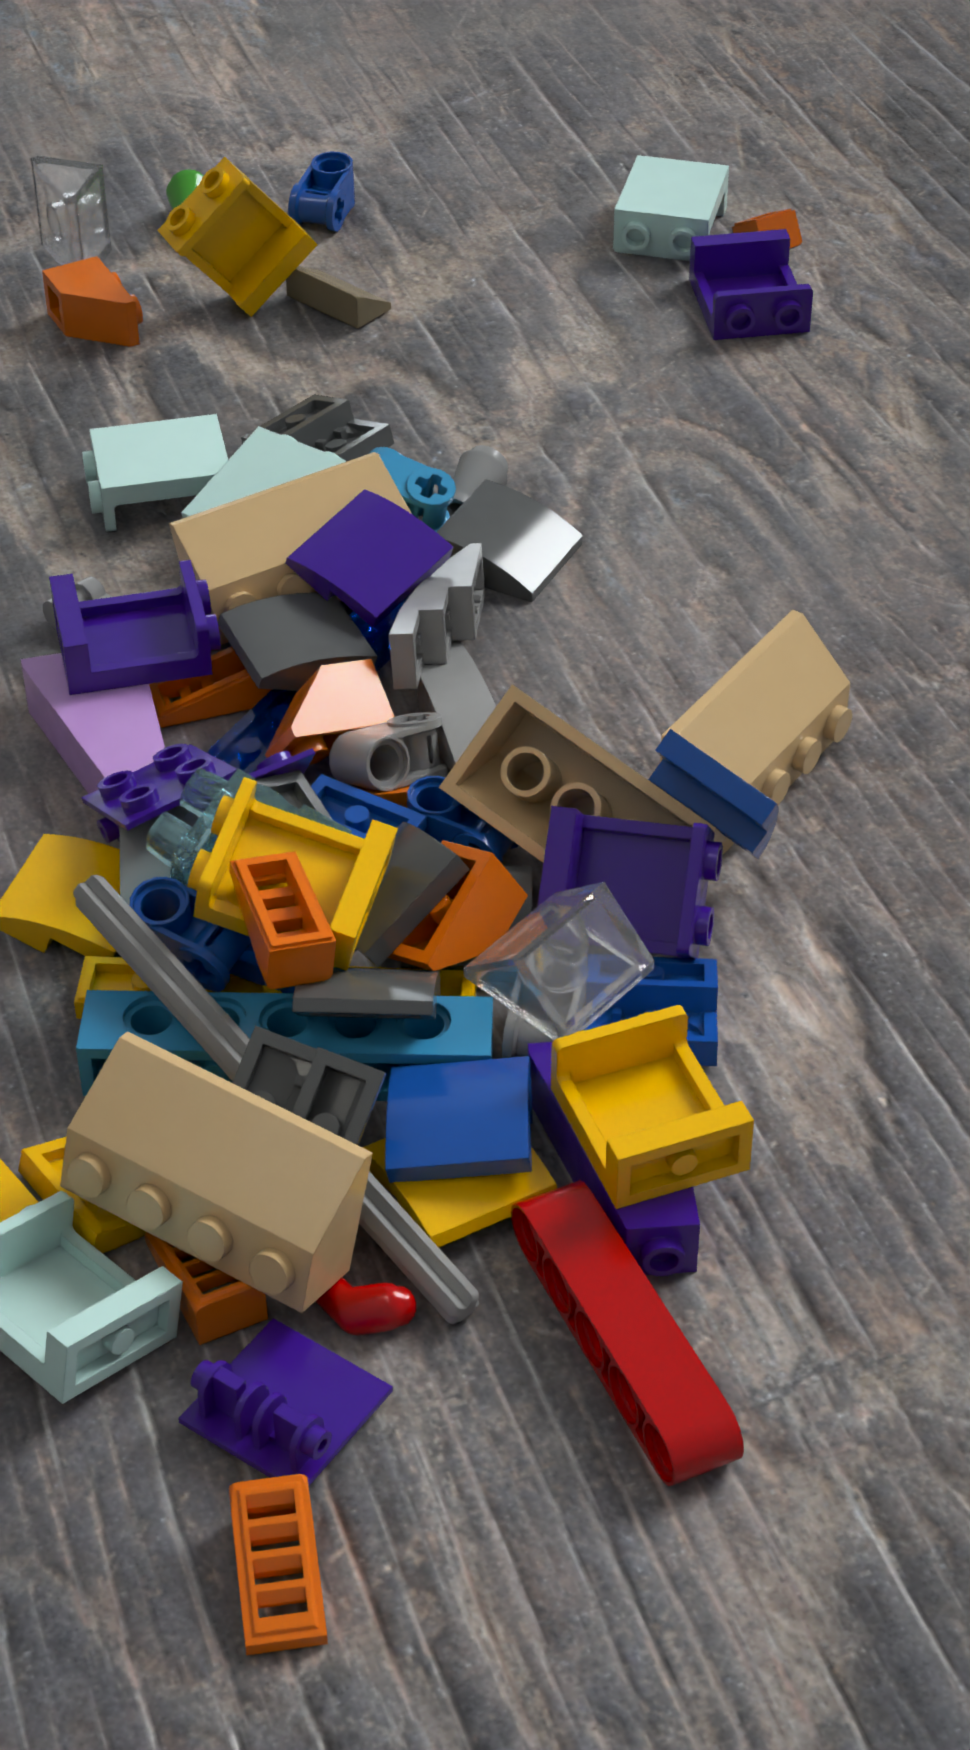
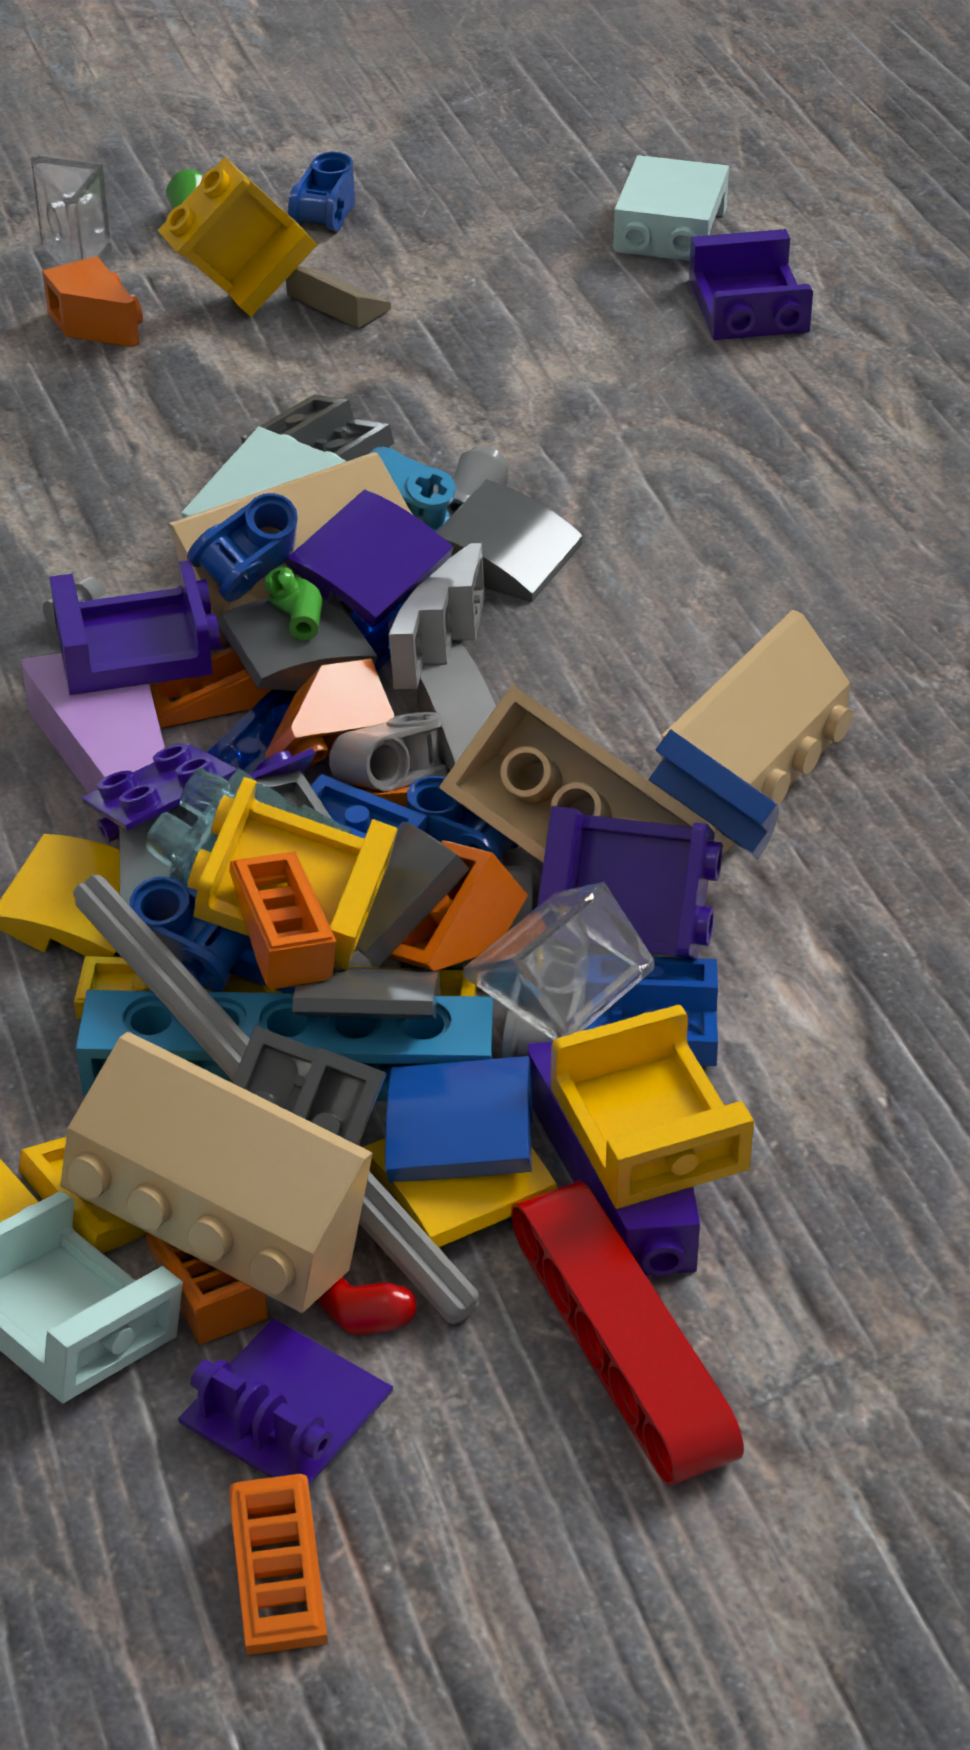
light aqua panel [82,414,228,532] -> none
orange slope [732,208,802,248] -> none
none -> blue piece [187,493,298,602]
none -> bright green arm [264,567,322,640]

